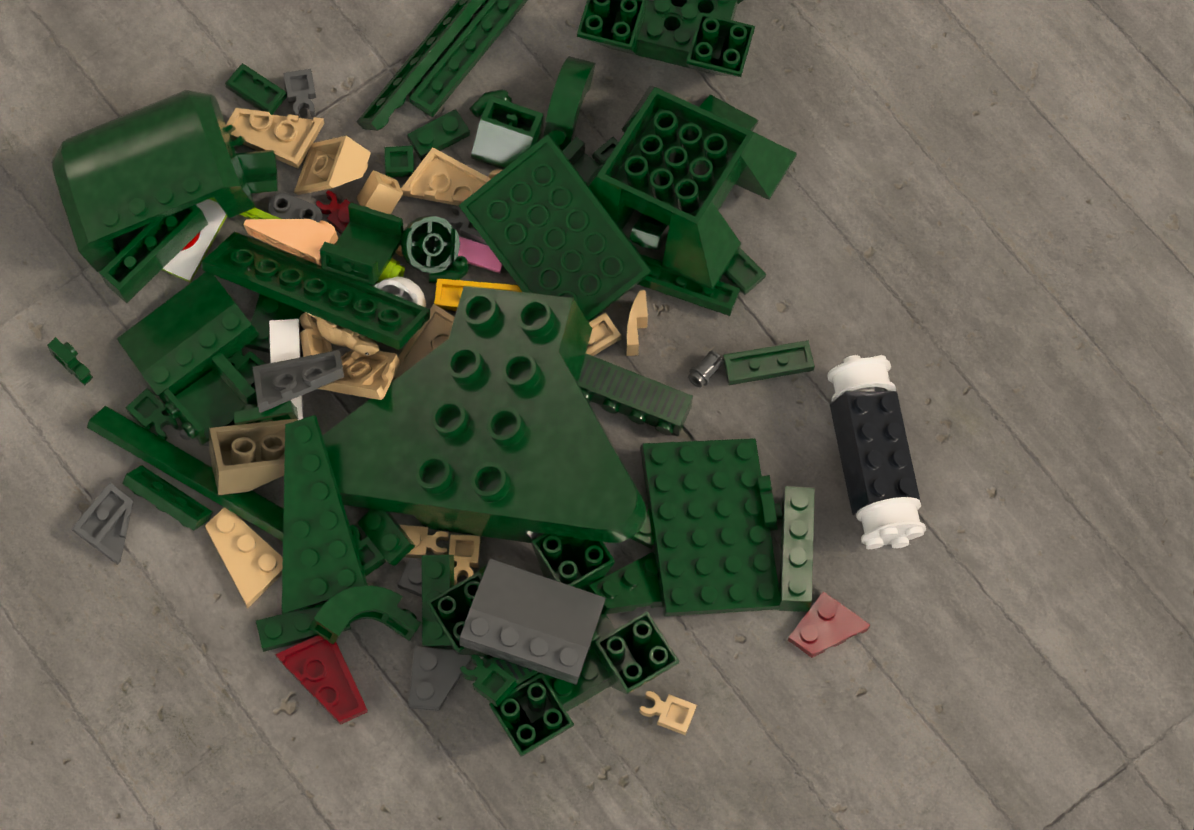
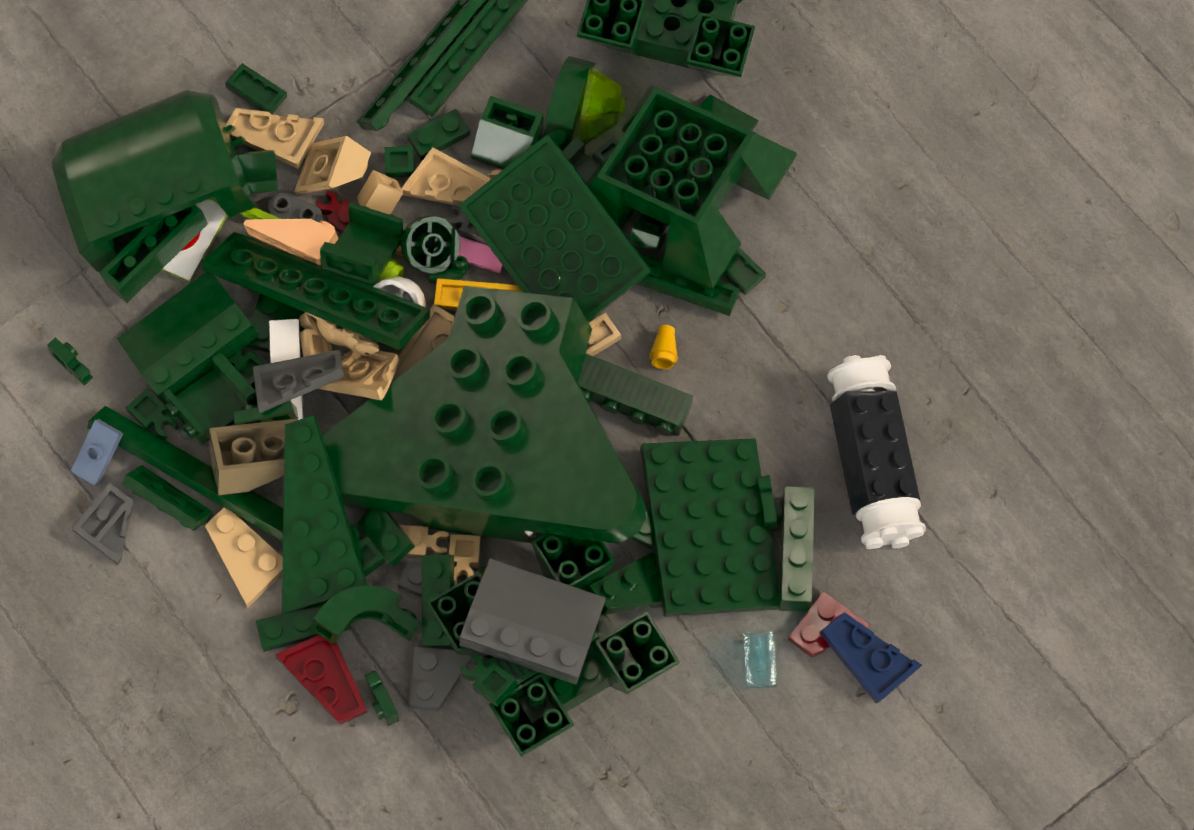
dark grey plate [284,69,316,118] -> none
dark green arm [469,89,512,118] -> none
tan slope [626,290,648,356] -> none
tan plate [639,691,697,736] -> none
dark grey pin [688,351,724,388] -> none
dark green plate [723,340,815,385] -> none
none -> sand blue plate [70,419,124,486]
none -> dark green plate [365,670,399,726]
none -> clear neon green slope [580,68,627,145]
none -> yellow cone [649,325,678,370]
none -> clear light blue hips [743,632,777,688]
none -> dark blue wing [819,612,922,703]

